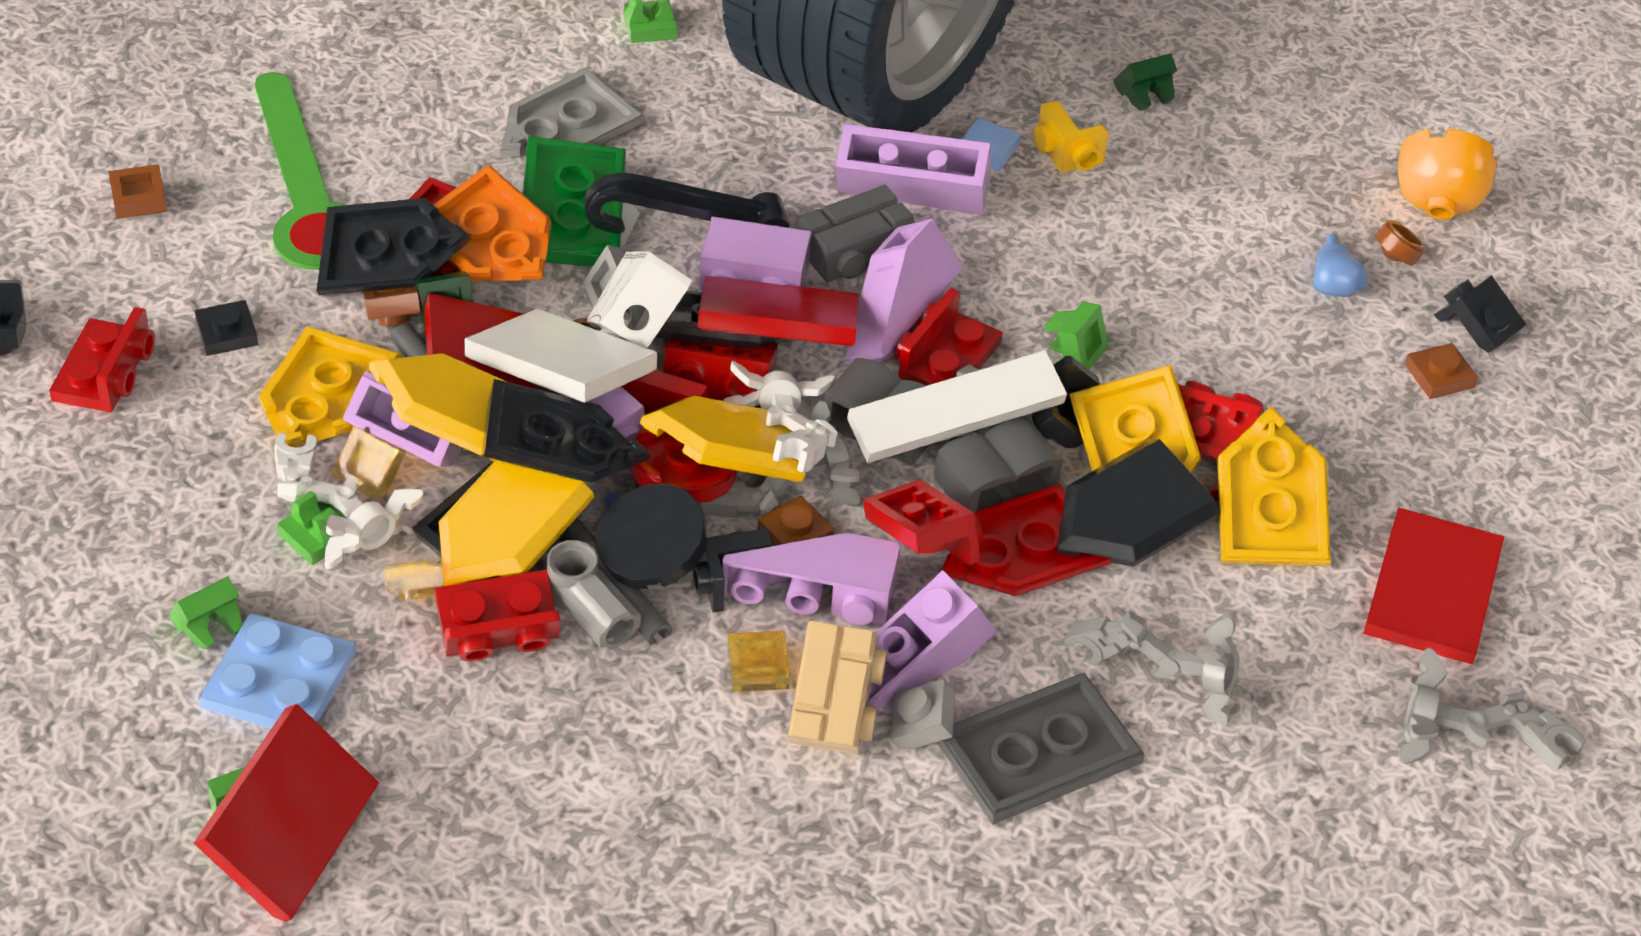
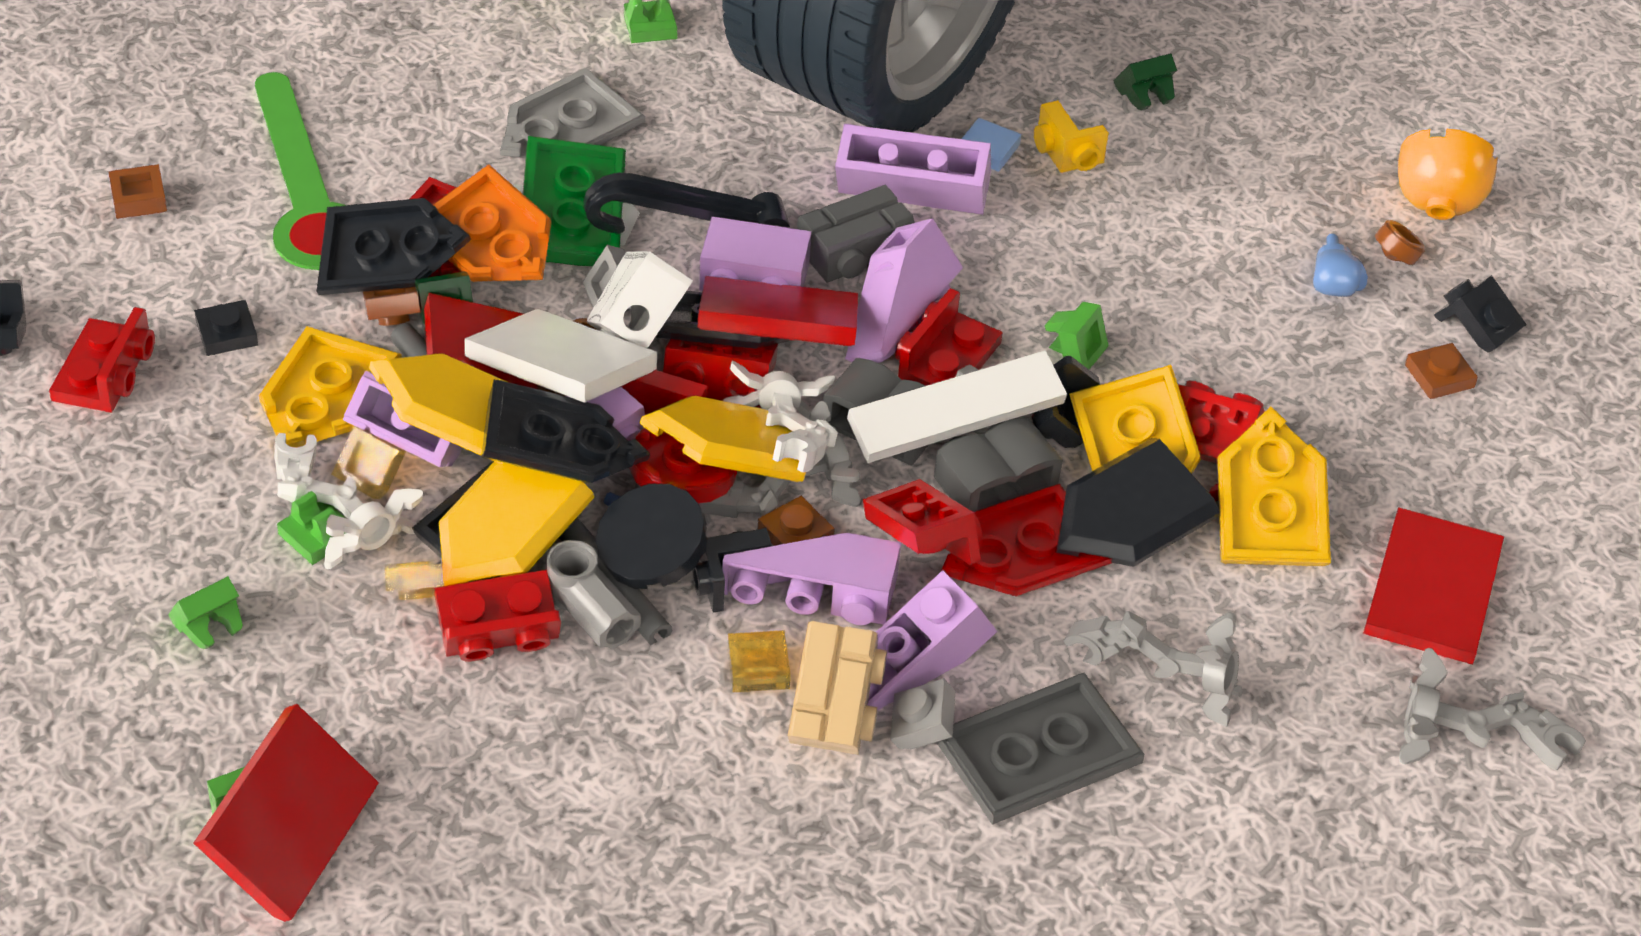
light blue plate [199,613,357,728] -> none

